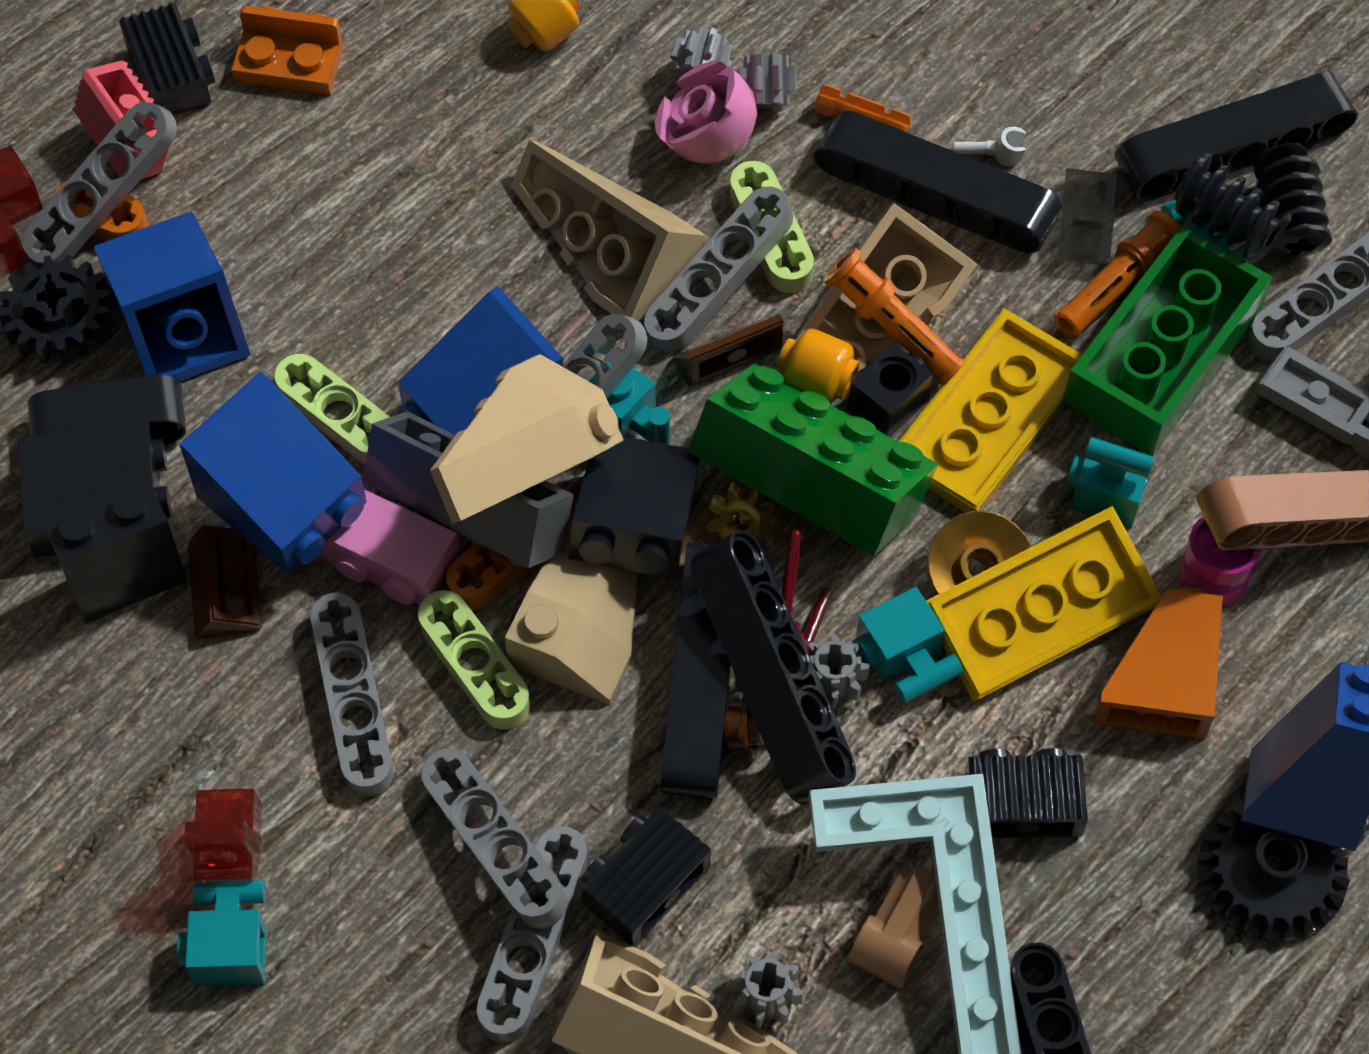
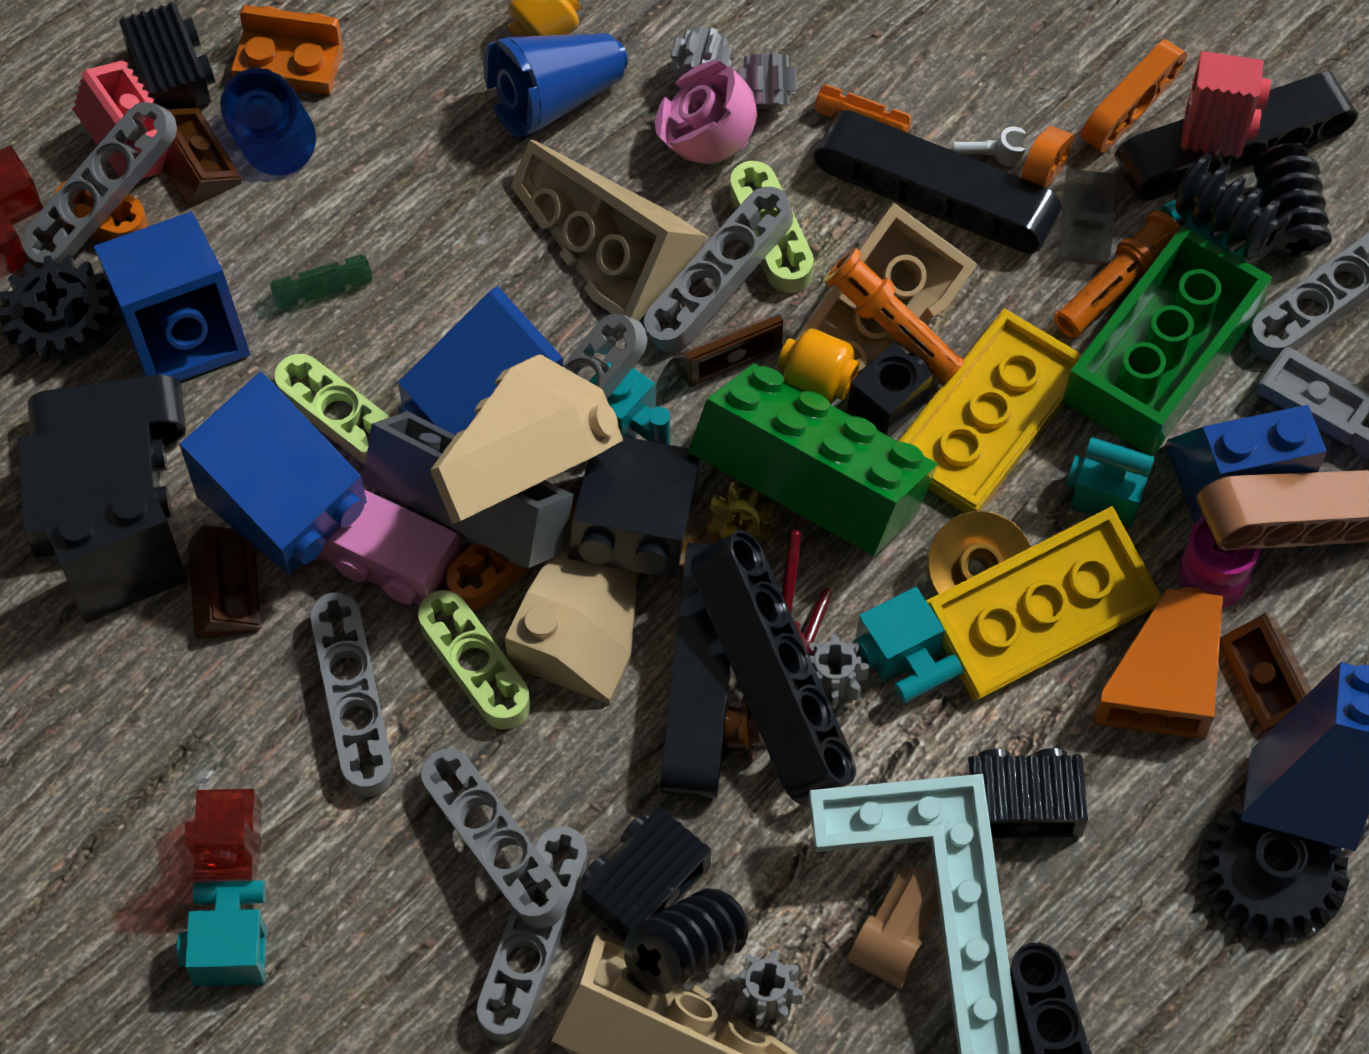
none -> reddish brown slope [163,108,243,206]
none -> clear blue cap [219,68,316,176]
none -> clear green axle [270,254,372,309]
none -> blue cone [483,33,628,137]
none -> black piece [624,888,749,996]
none -> orange beam [1021,126,1074,187]
none -> orange beam [1081,39,1188,153]
none -> blue slope [1165,405,1327,524]
none -> coral brick [1181,51,1271,159]
none -> reddish brown slope [1220,613,1312,735]

